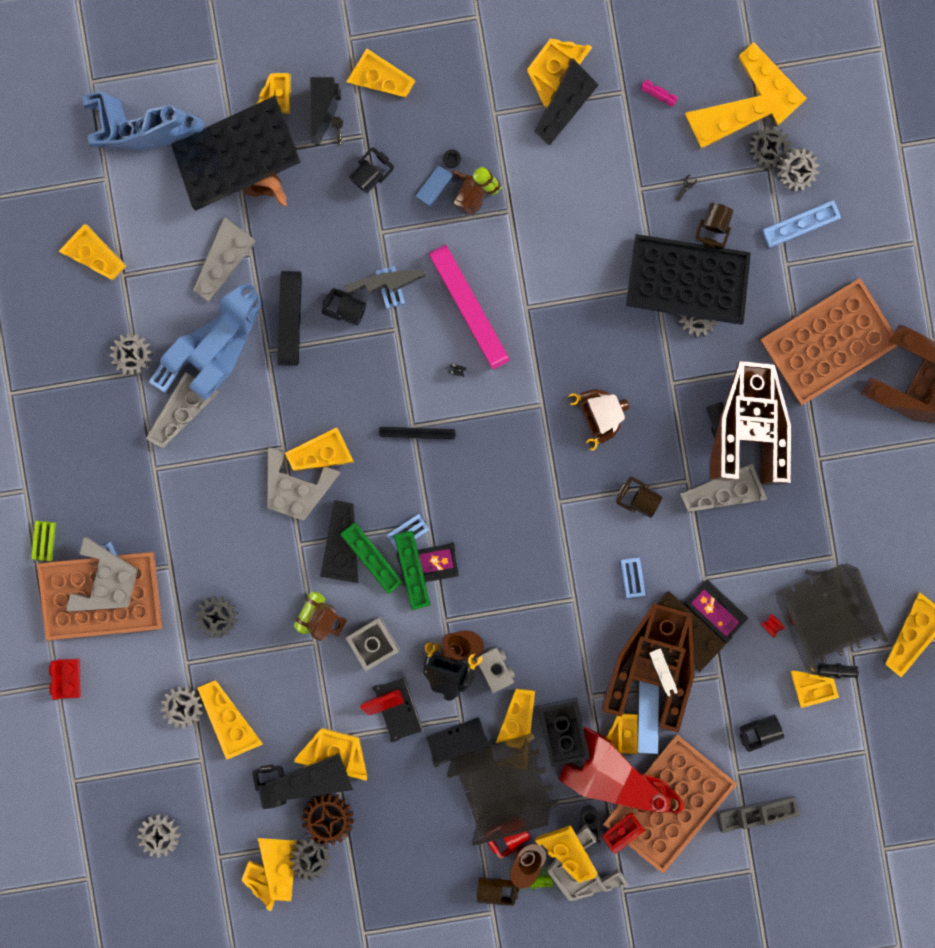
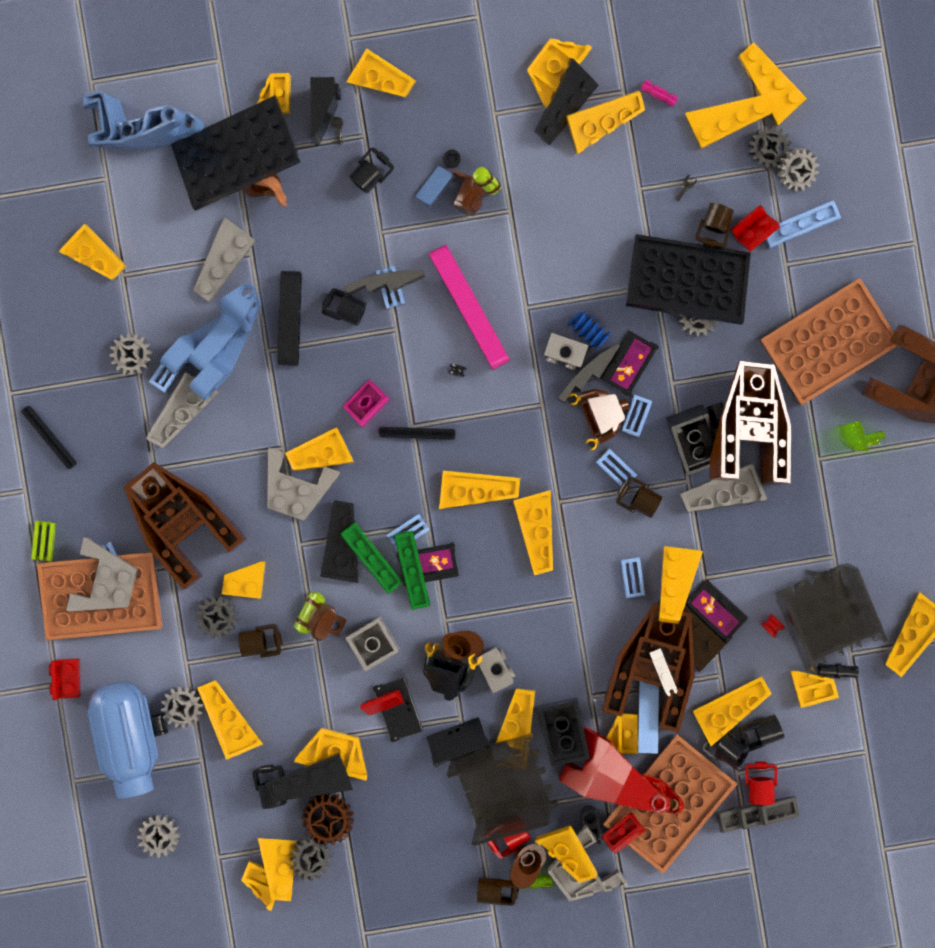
none -> black axle [21,406,77,469]
none -> medium blue piece [87,682,158,799]
none -> reddish brown wedge [124,462,247,590]
none -> black bush [150,713,168,737]
none -> yellow wing [222,561,266,599]
none -> dark brown piece [238,624,283,658]
none -> dark pink slope [342,379,390,427]
none -> yellow wing [439,471,520,509]
none -> yellow wing [513,490,553,575]
none -> light grey brick [543,333,589,371]
none -> dark grey slope [558,344,620,403]
none -> yellow wing [566,91,645,154]
none -> blue piece [567,310,610,352]
none -> light blue tile [595,449,637,486]
none -> door [600,331,659,397]
none -> light blue tile [620,394,652,438]
none -> yellow wing [659,546,703,624]
none -> black slope [666,404,715,476]
none -> yellow wing [692,676,772,747]
none -> black piece [702,731,749,769]
none -> red bracket [731,205,780,252]
none -> red piece [745,761,778,805]
none -> clear neon green brick [837,421,886,452]

